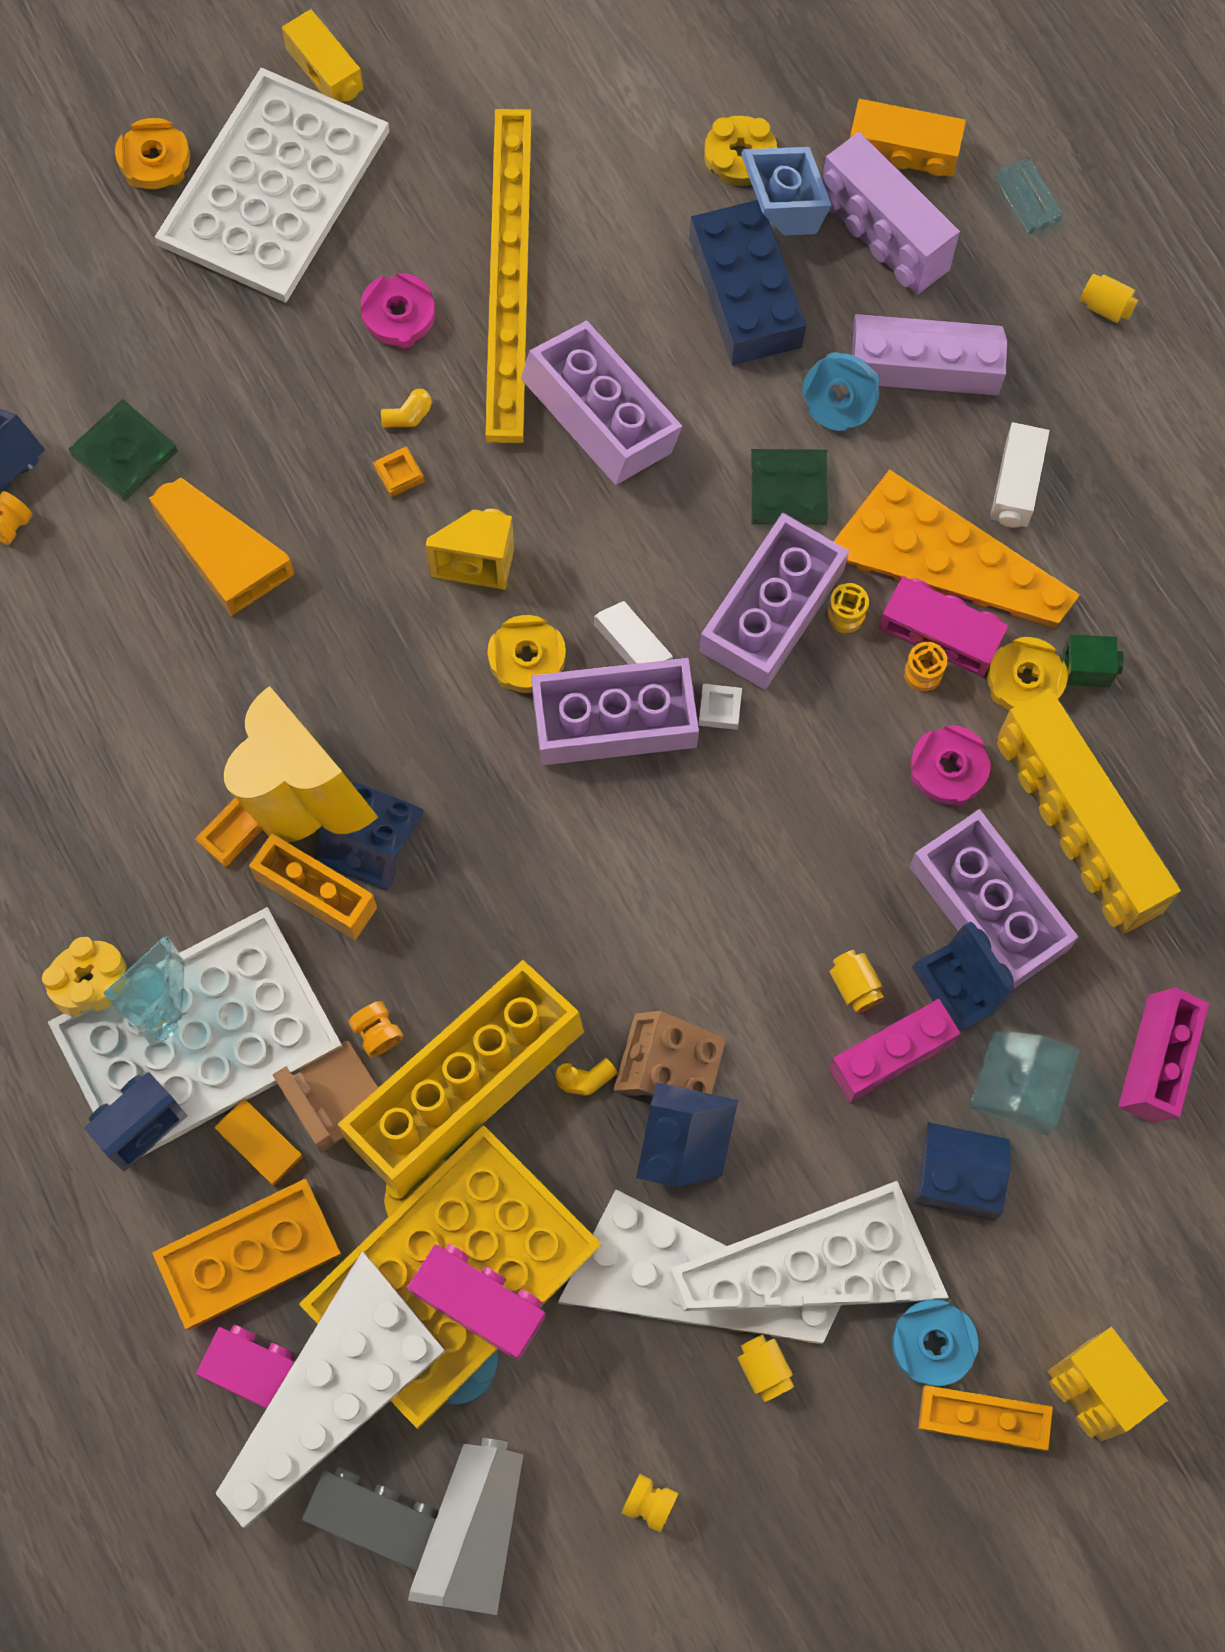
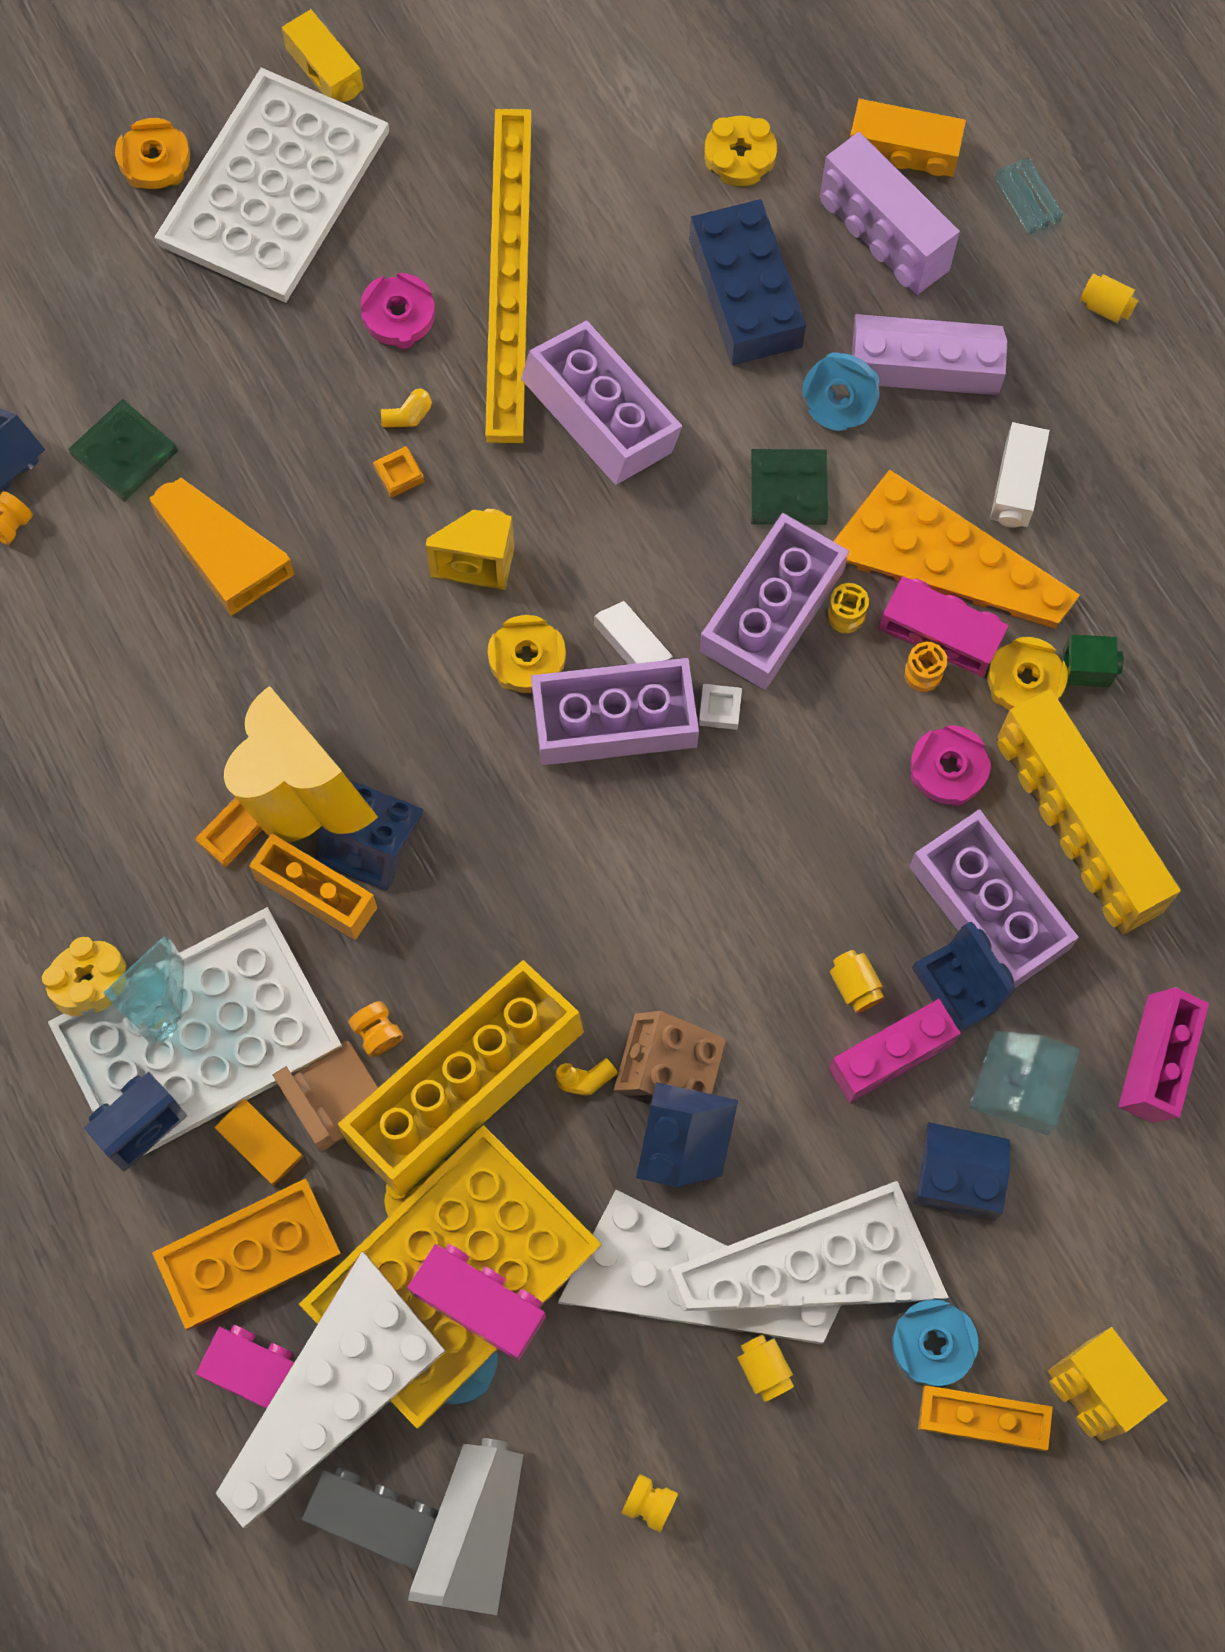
medium blue slope [741,147,832,236] -> none

